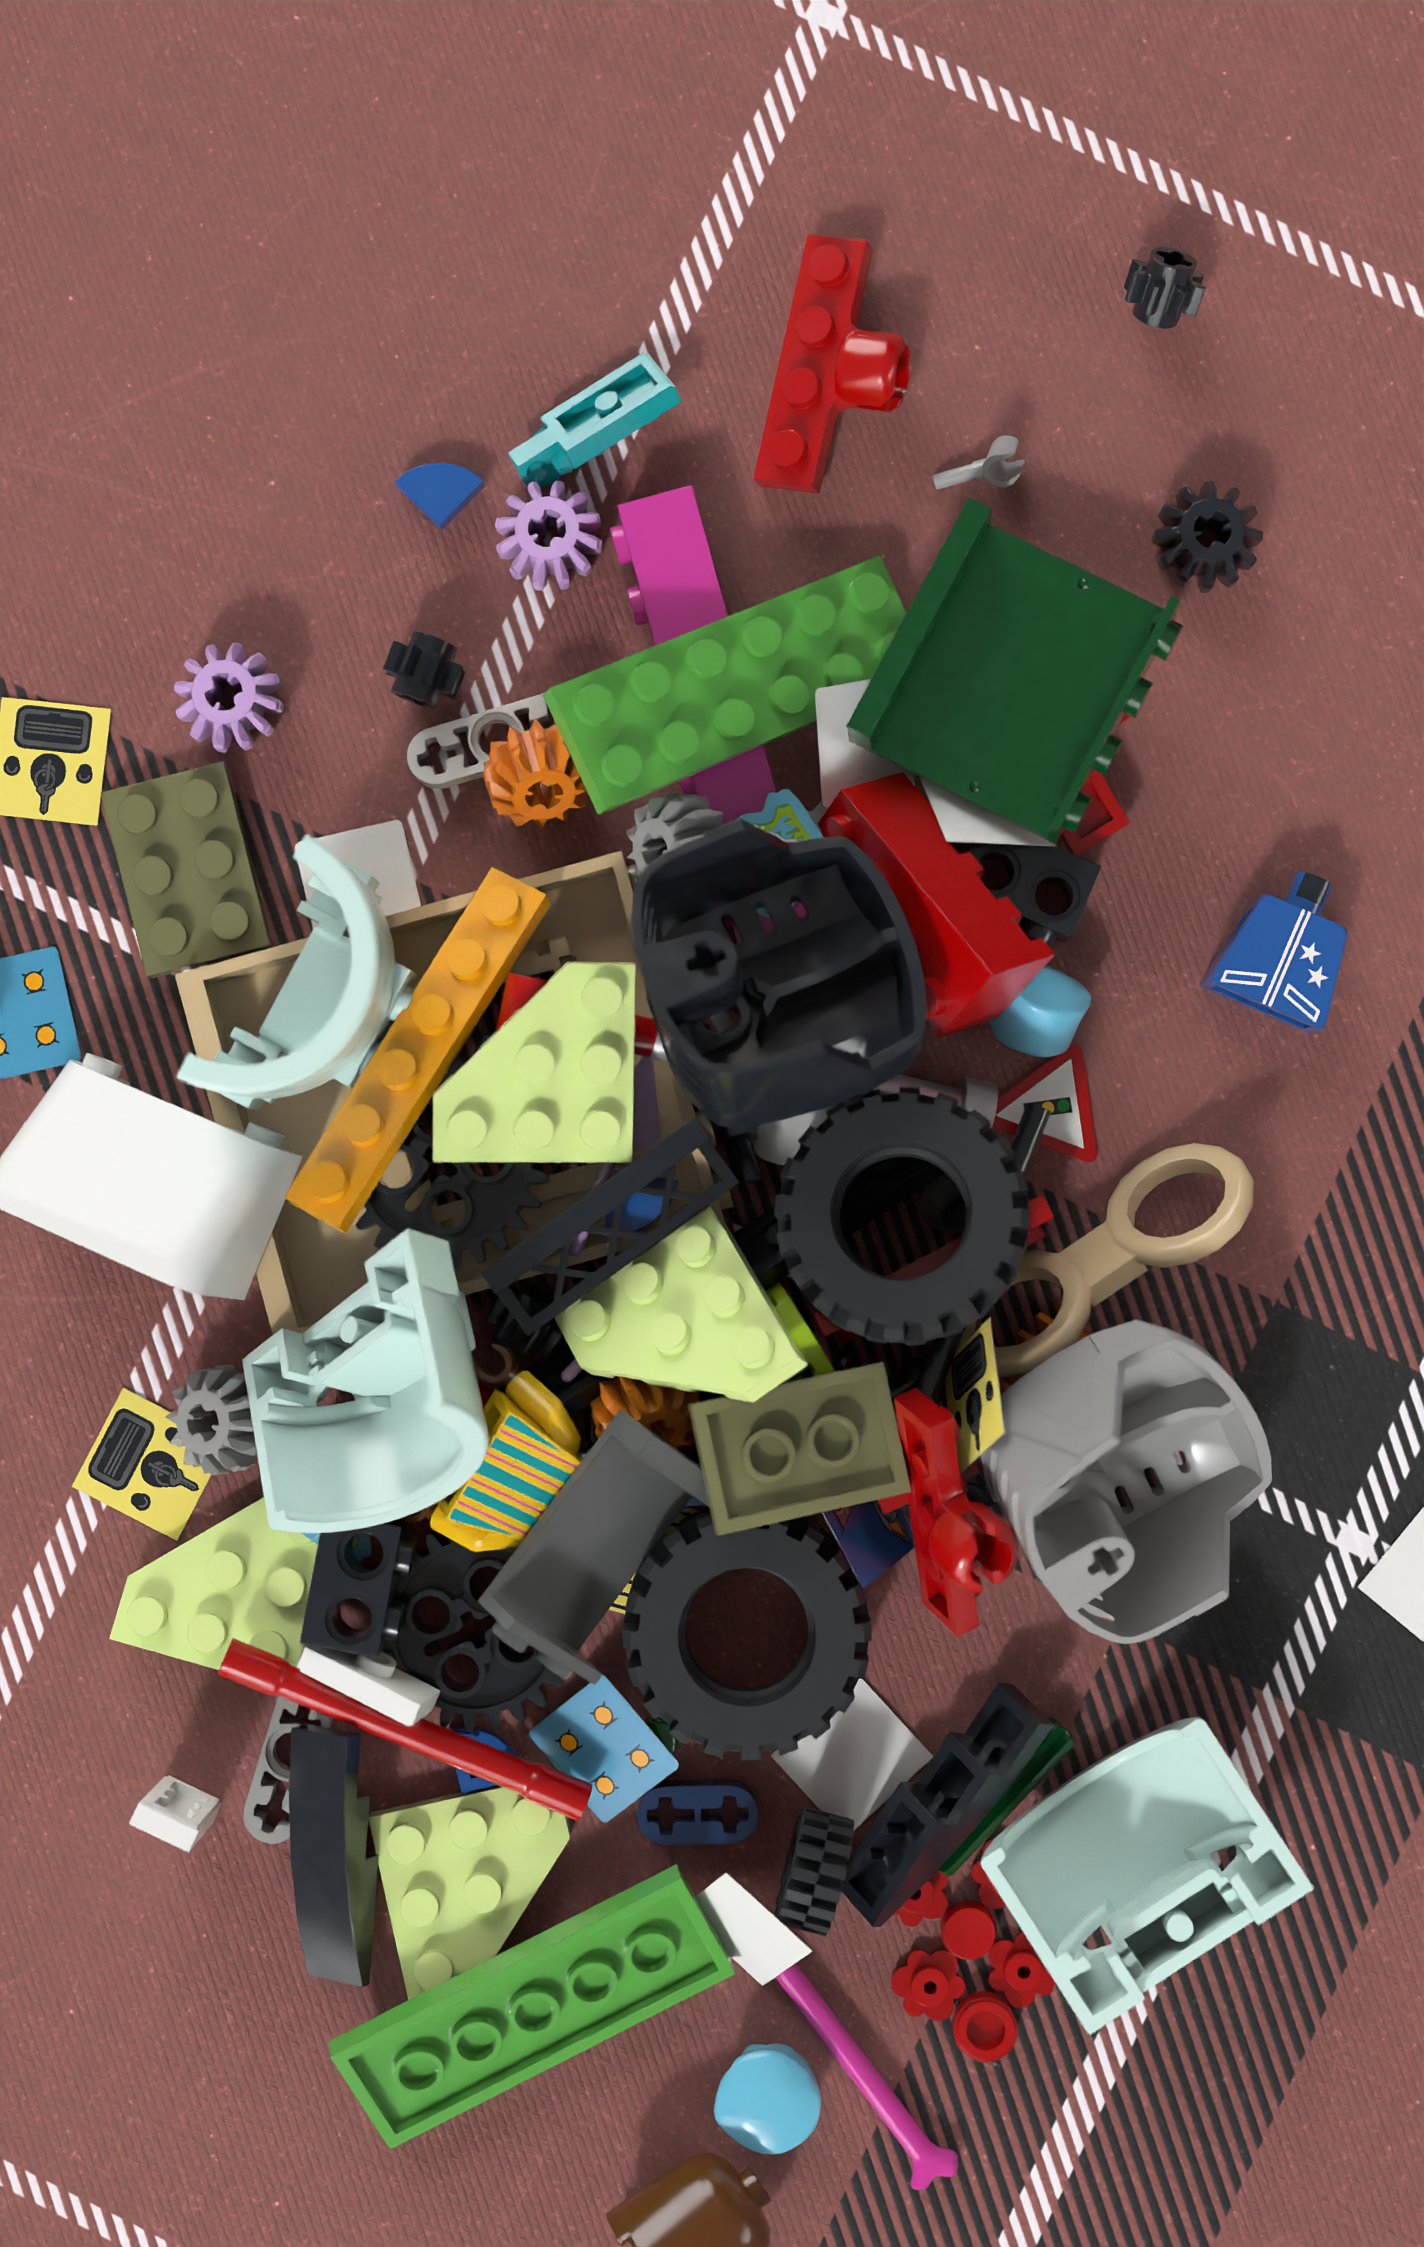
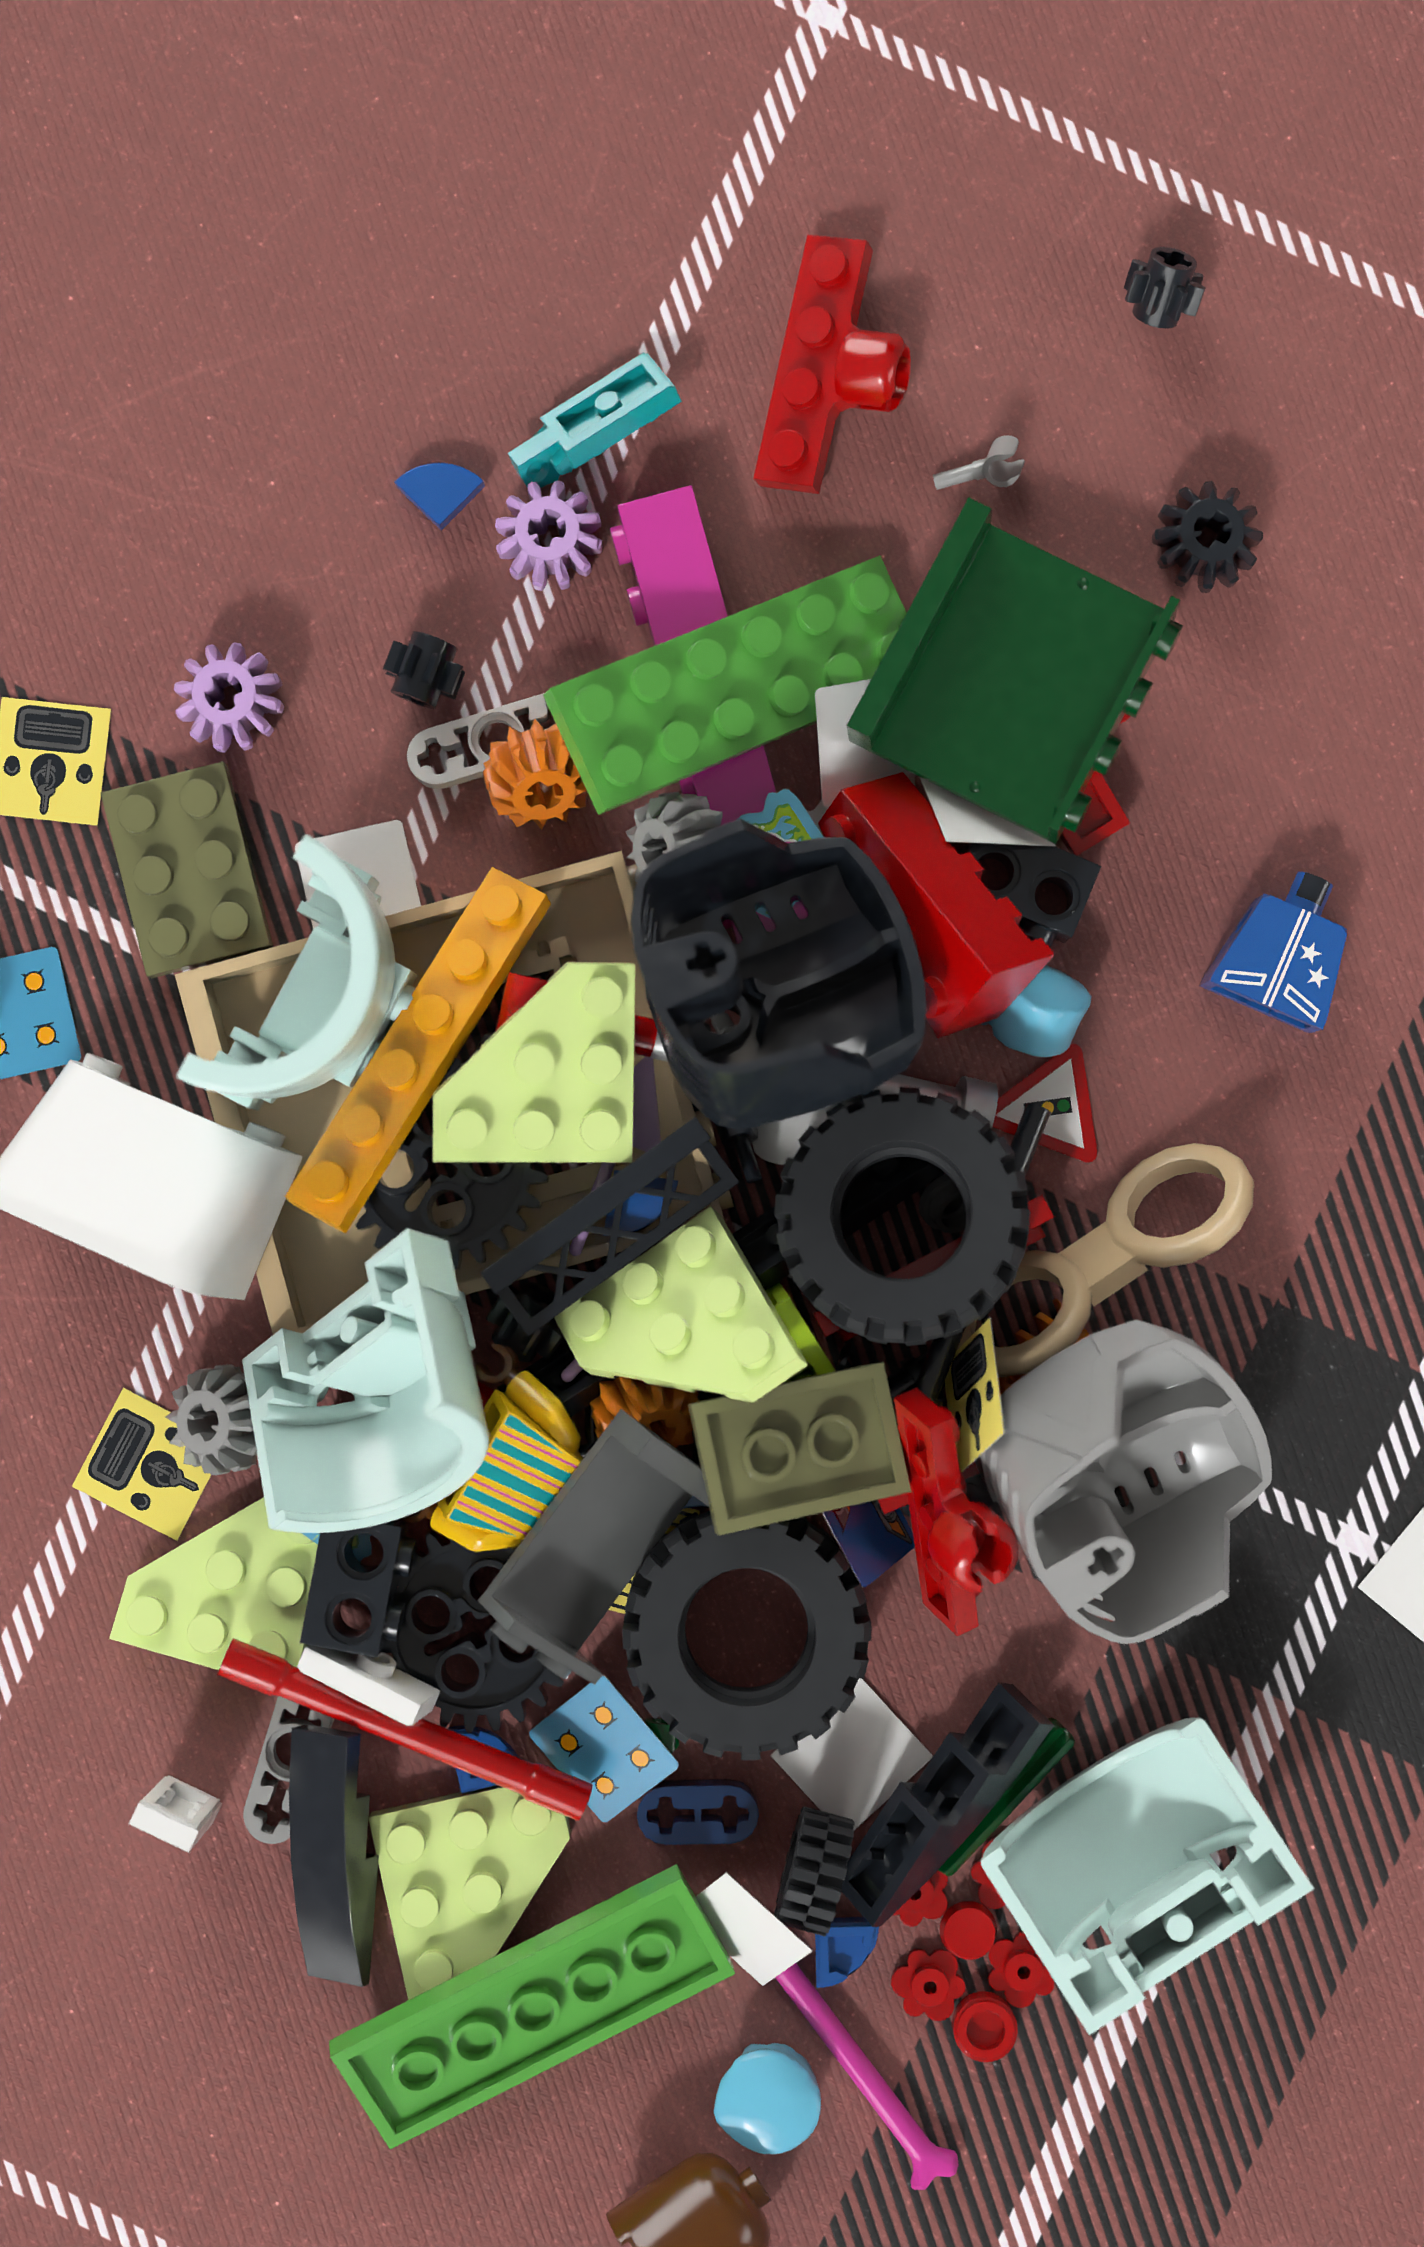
none -> blue tile [815,1917,879,1988]

